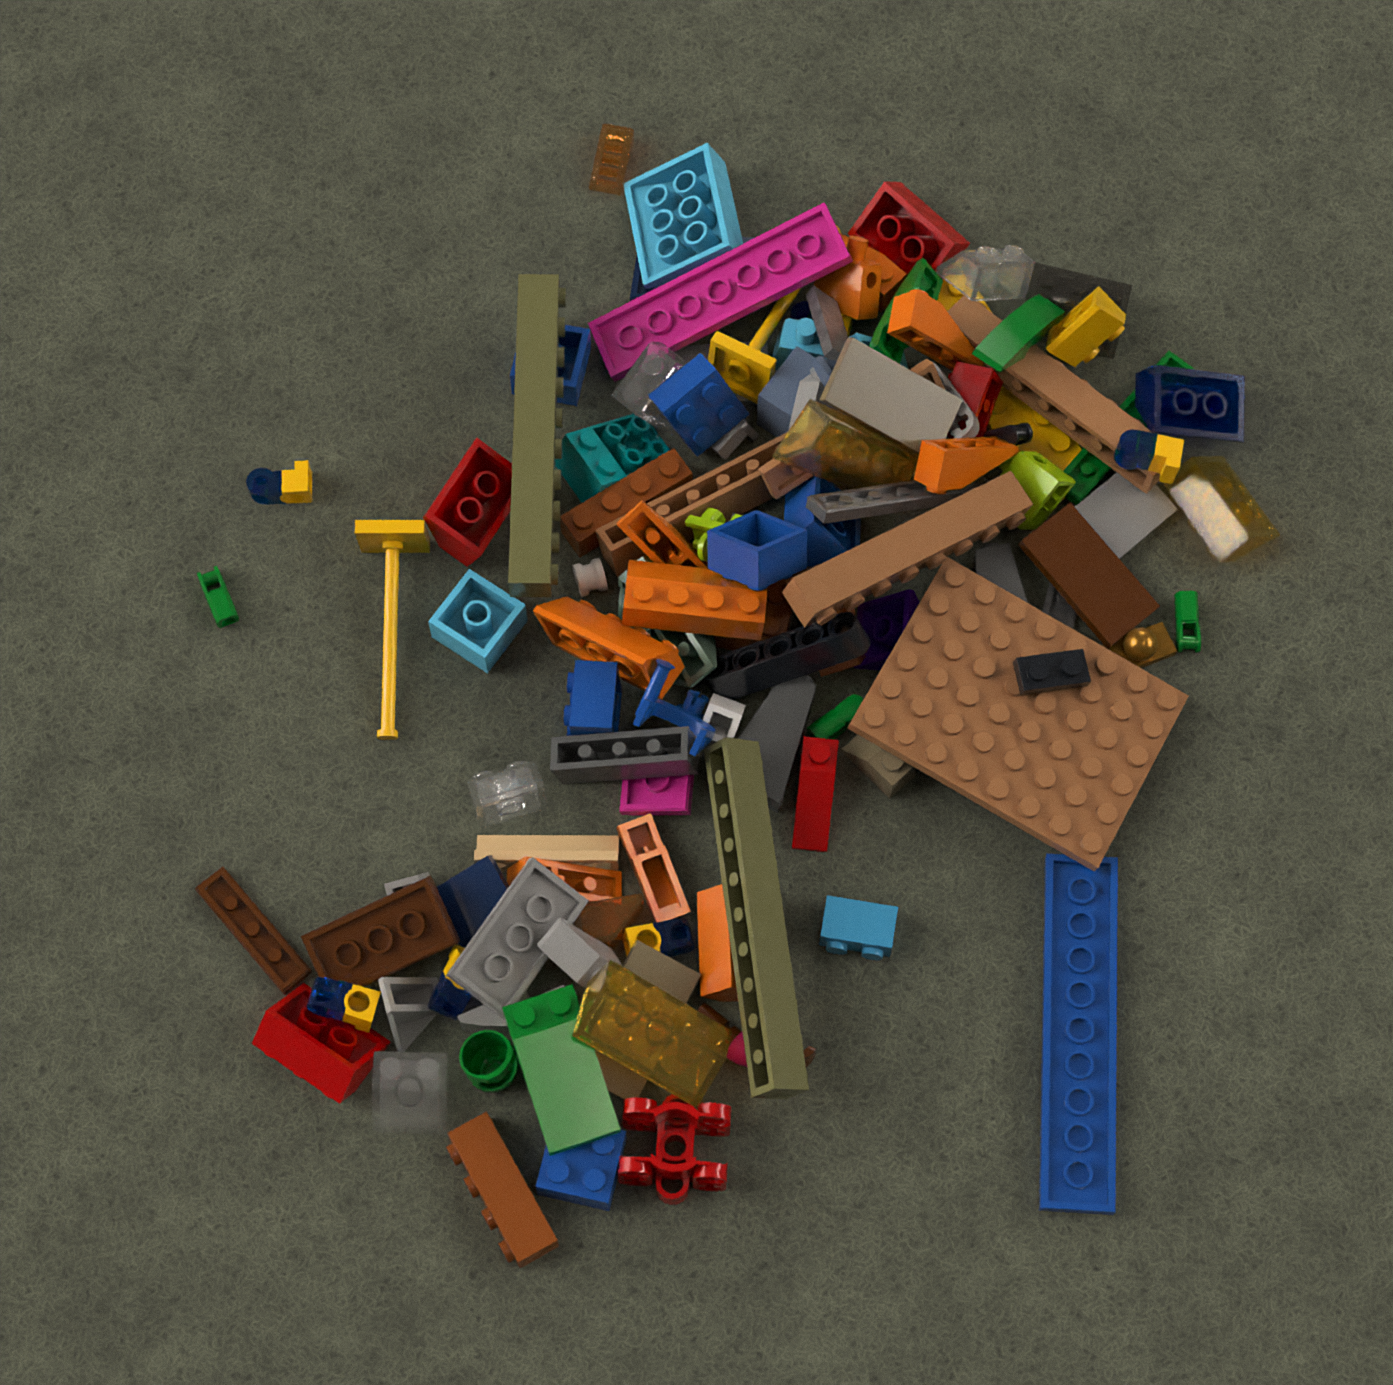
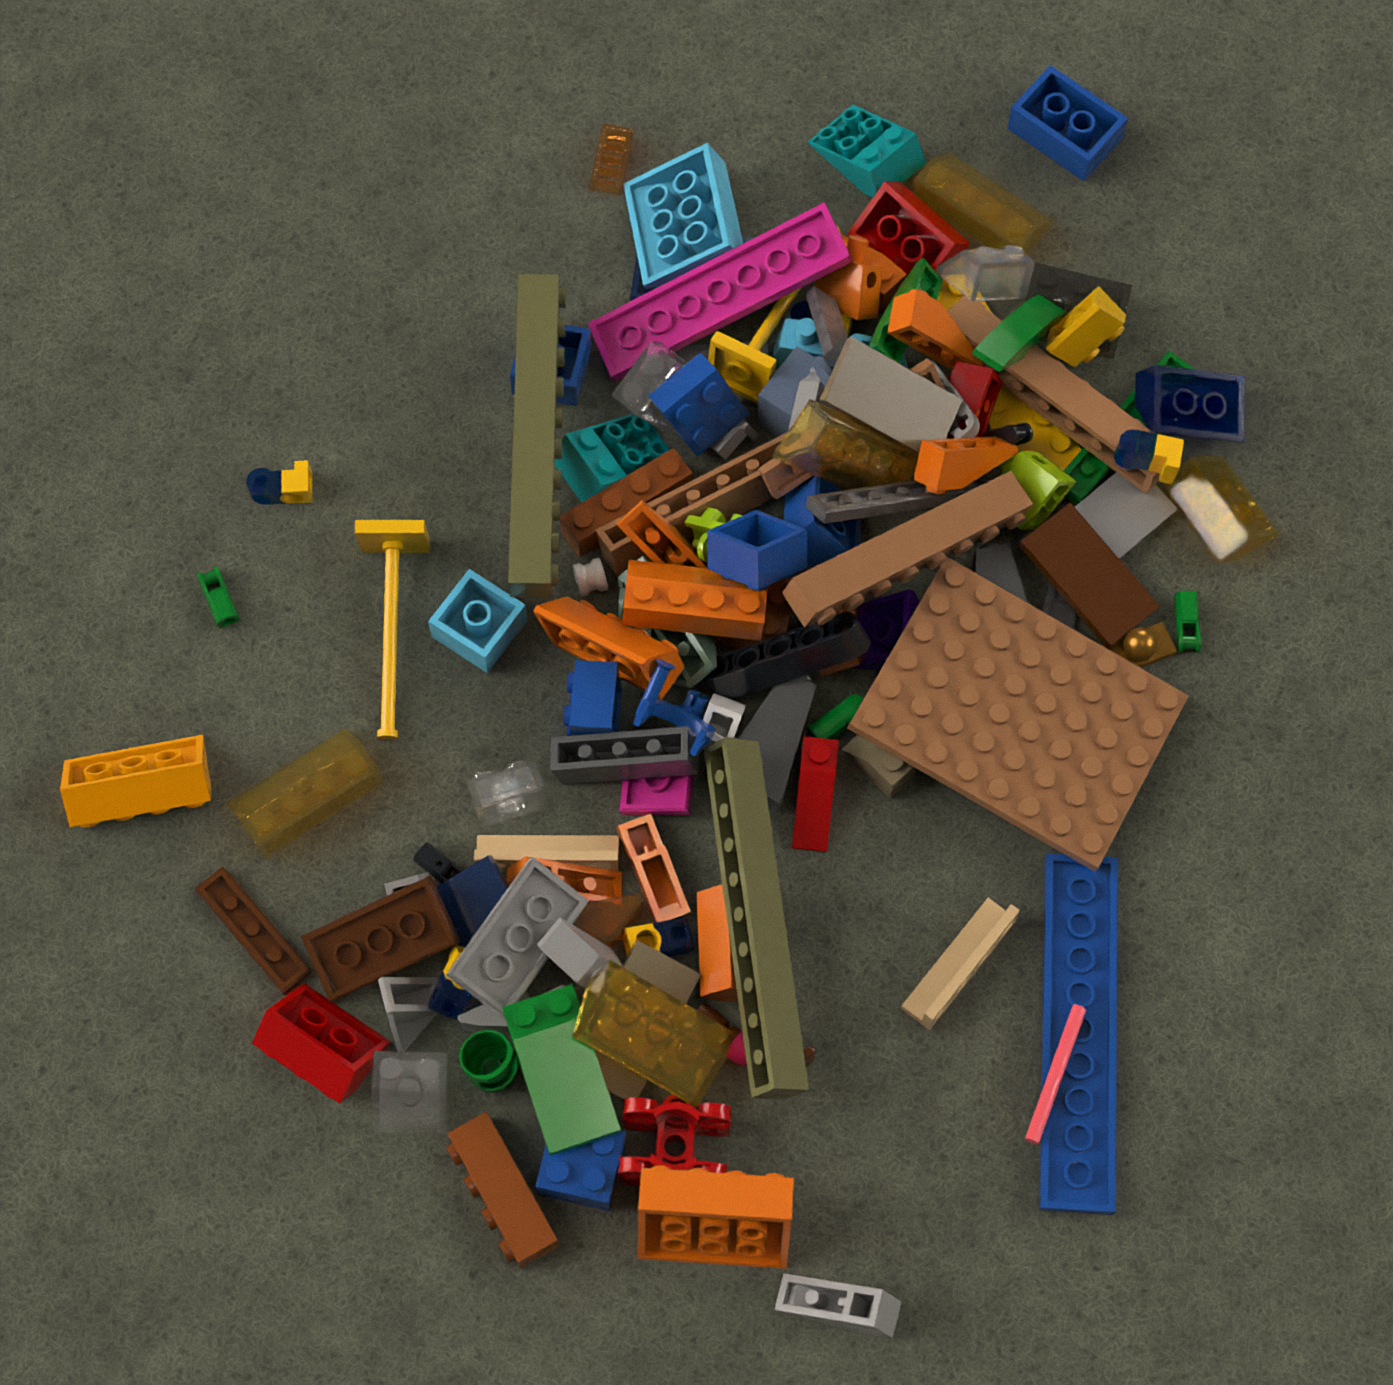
leg [306,977,381,1033] -> none
red slope [423,438,512,567] -> none
dark azure brick [819,895,898,960] -> none
black plate [1013,649,1091,695] -> none
none -> light orange slope [60,735,211,828]
none -> clear yellow slope [227,728,383,859]
none -> black bar [413,842,463,884]
none -> orange slope [638,1166,794,1269]
none -> light grey slope [774,1273,901,1339]
none -> teal slope [808,105,926,198]
none -> tan fence [901,898,1020,1030]
none -> clear yellow slope [912,152,1054,268]
none -> blue brick [1007,65,1128,182]
none -> coral bar [1025,1004,1086,1145]

